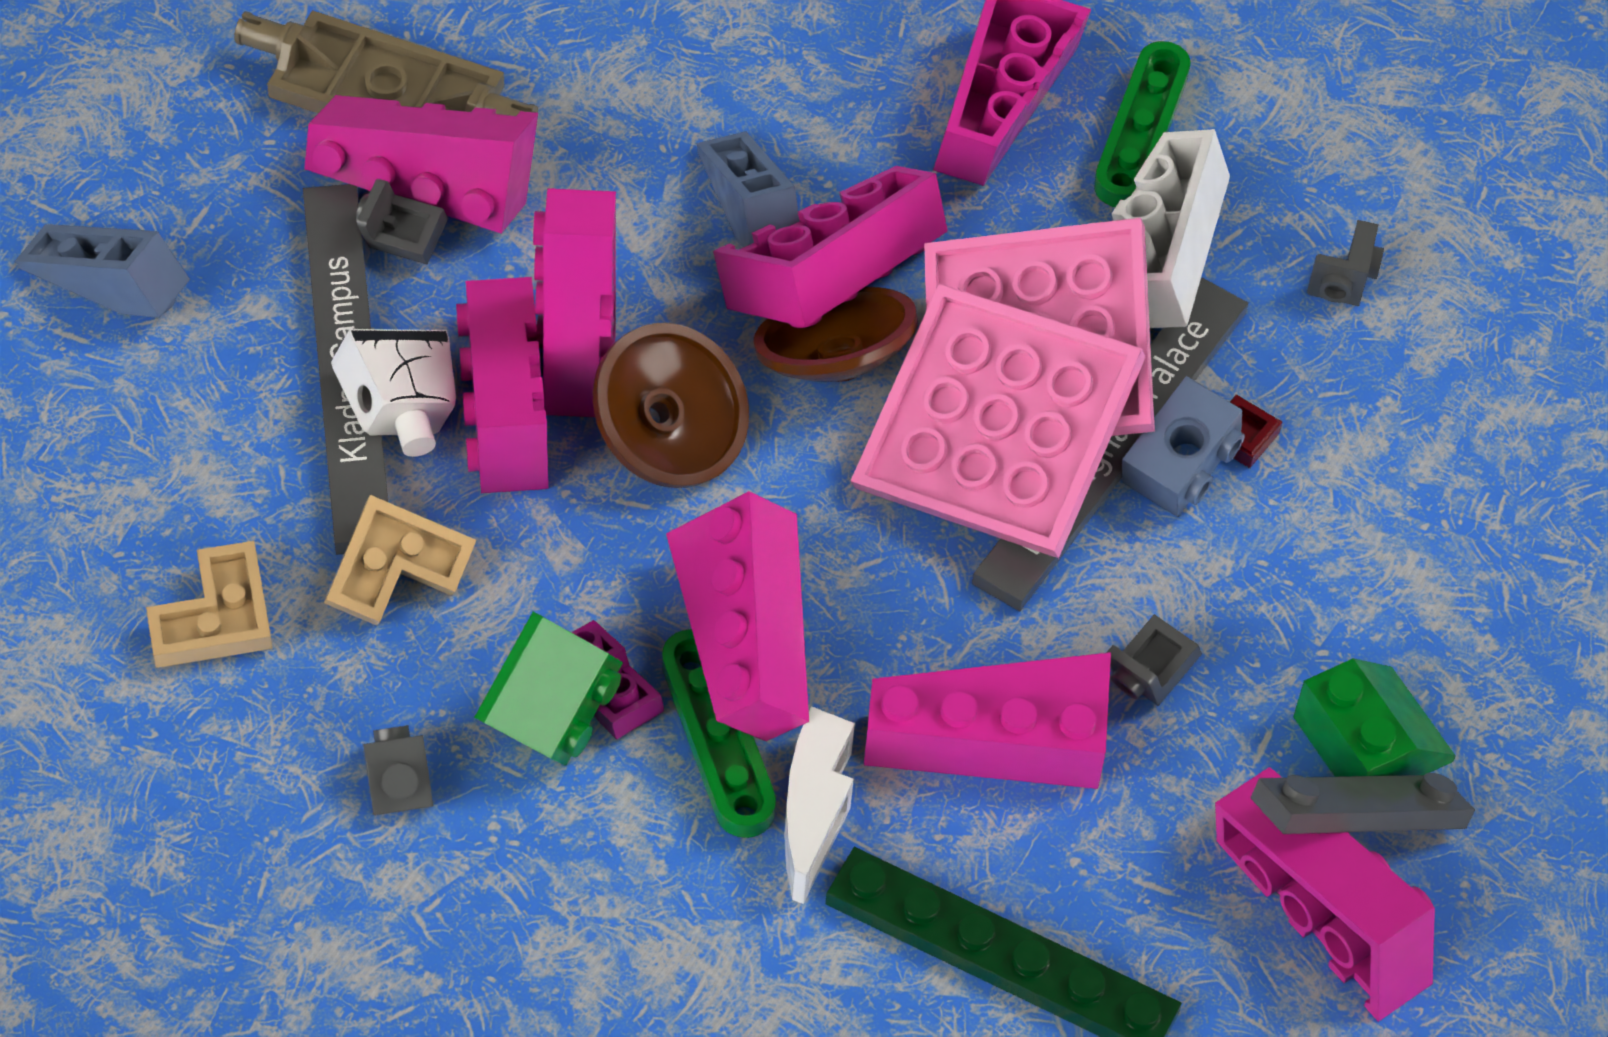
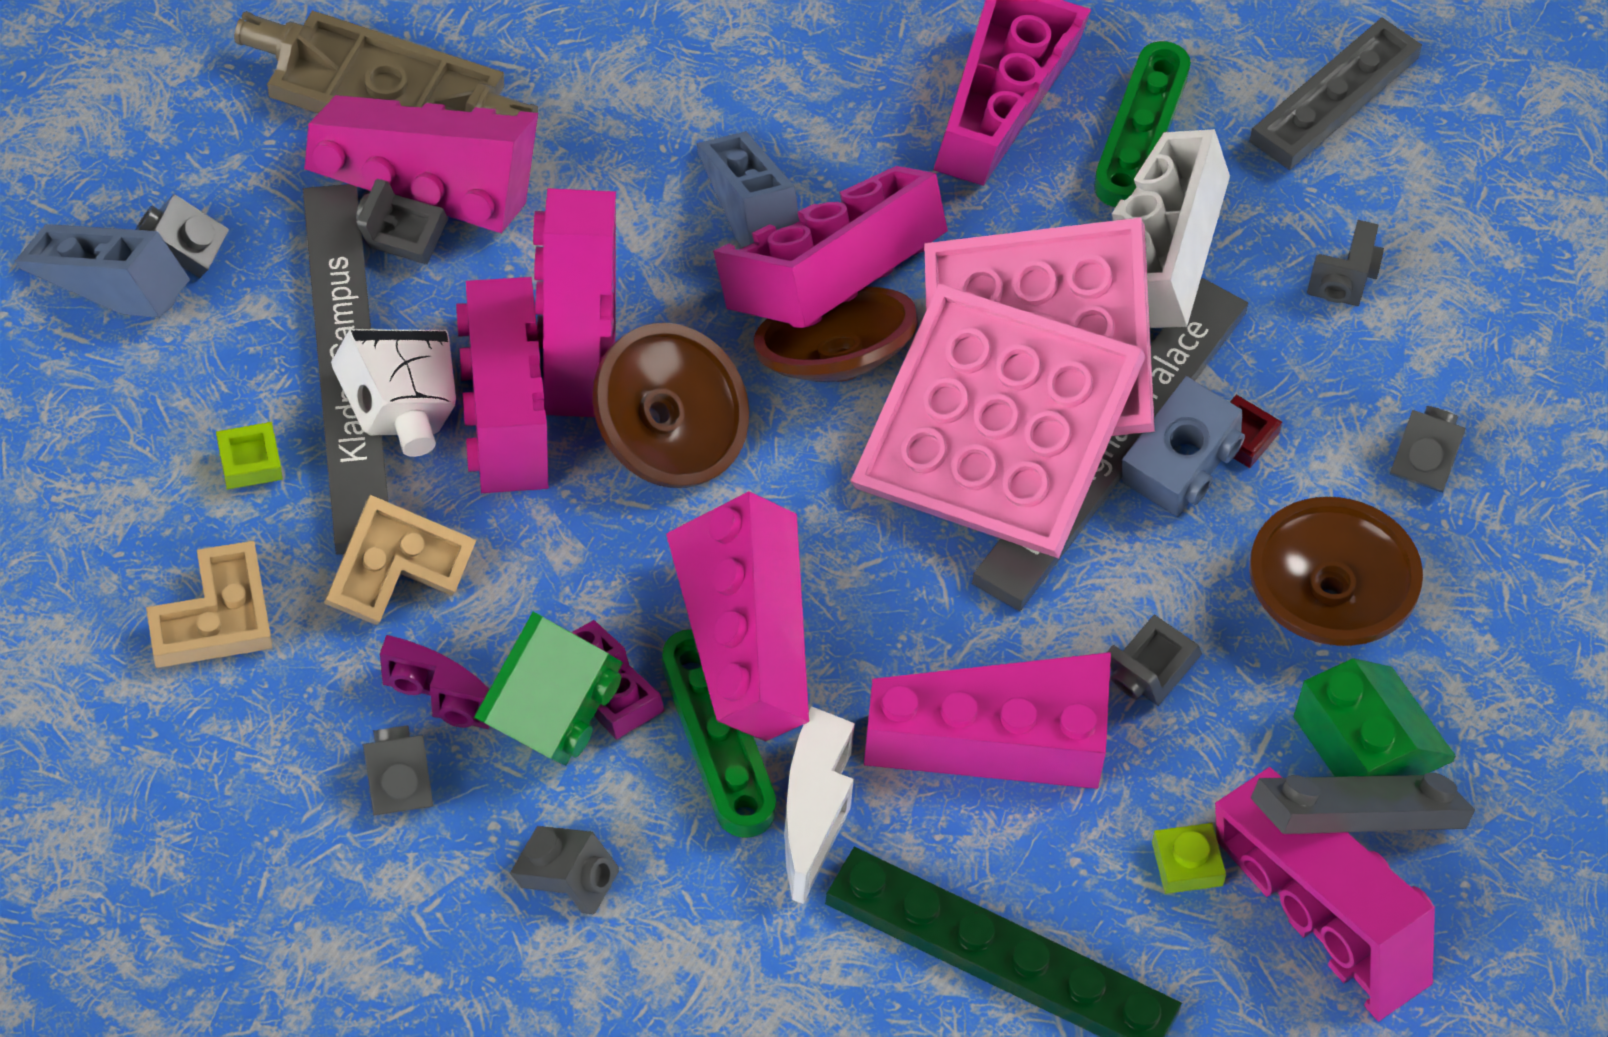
none -> bracket [135,194,229,278]
none -> lime plate [216,422,283,490]
none -> magenta slope [380,635,490,730]
none -> dark grey bracket [510,826,619,914]
none -> lime plate [1152,823,1226,894]
none -> dark grey plate [1249,17,1422,170]
none -> reddish brown dish [1249,497,1423,646]
none -> dark grey bracket [1390,406,1466,493]

